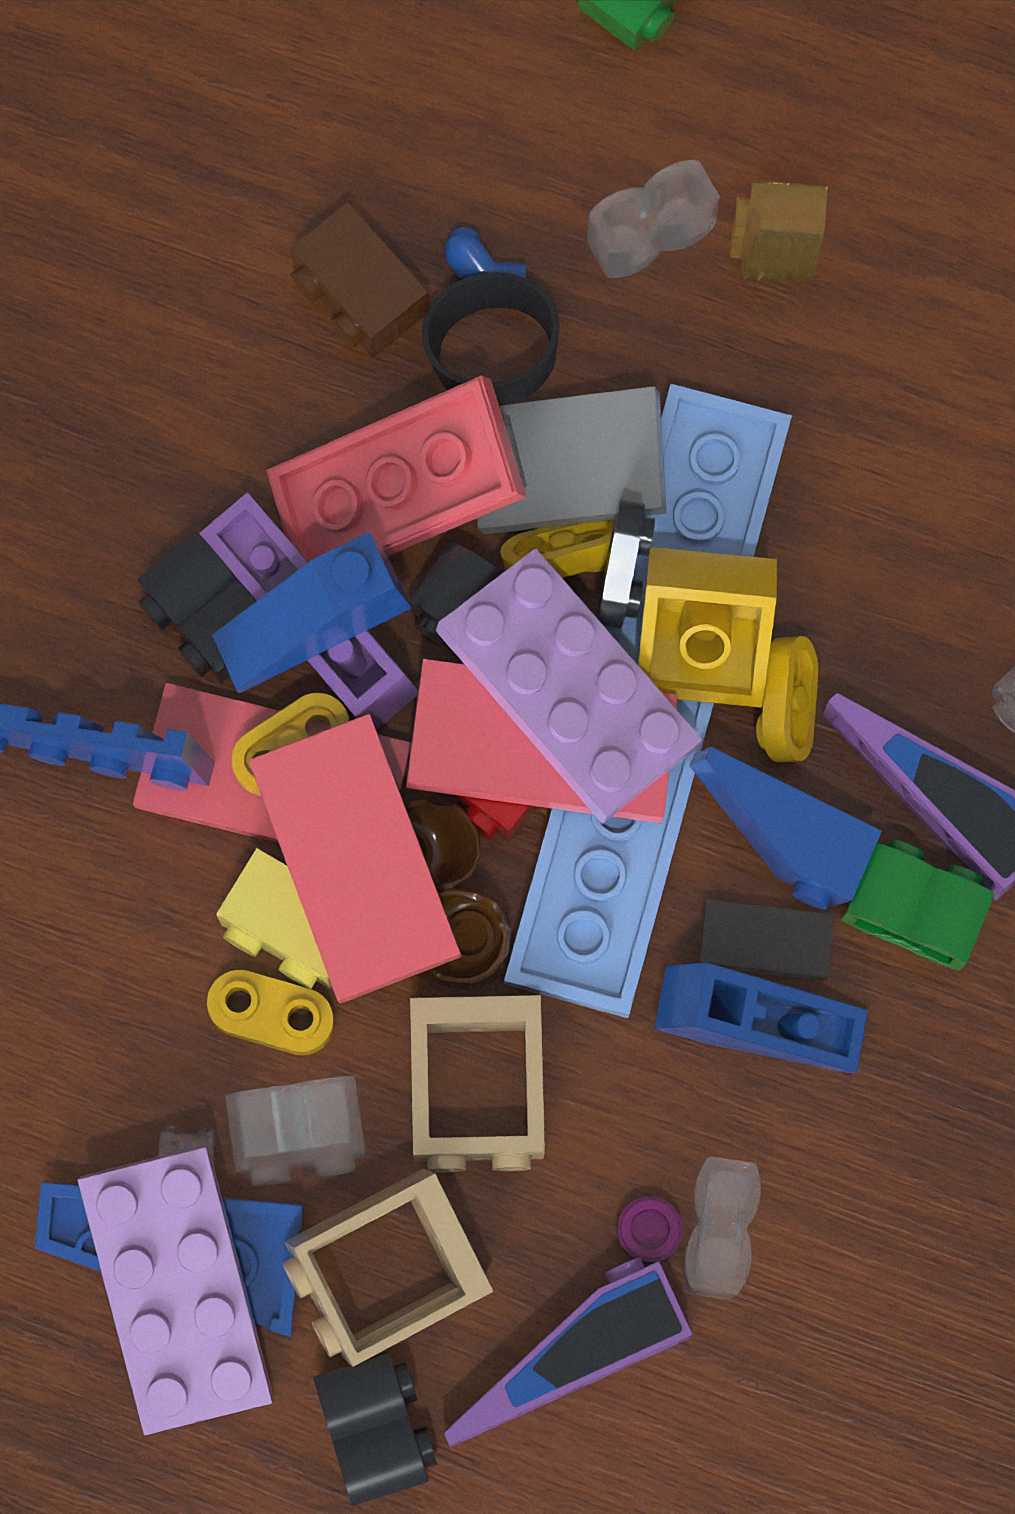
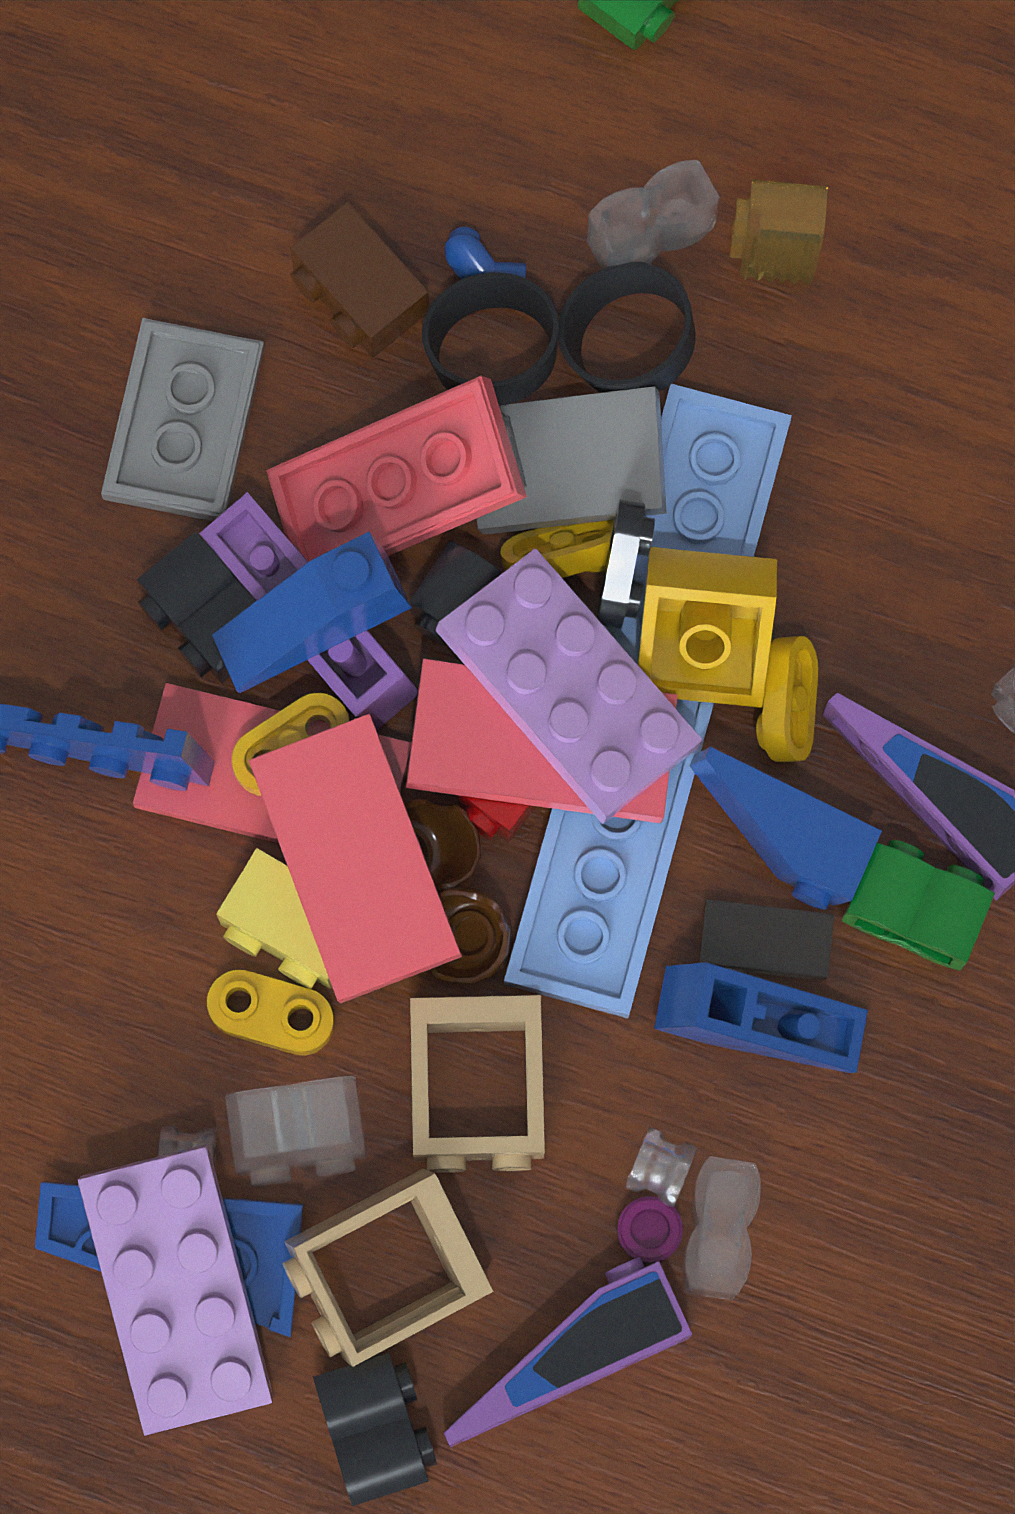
none -> light grey tile [101,318,265,521]
none -> black tyre [558,262,696,393]
none -> clear wheel [625,1127,698,1207]

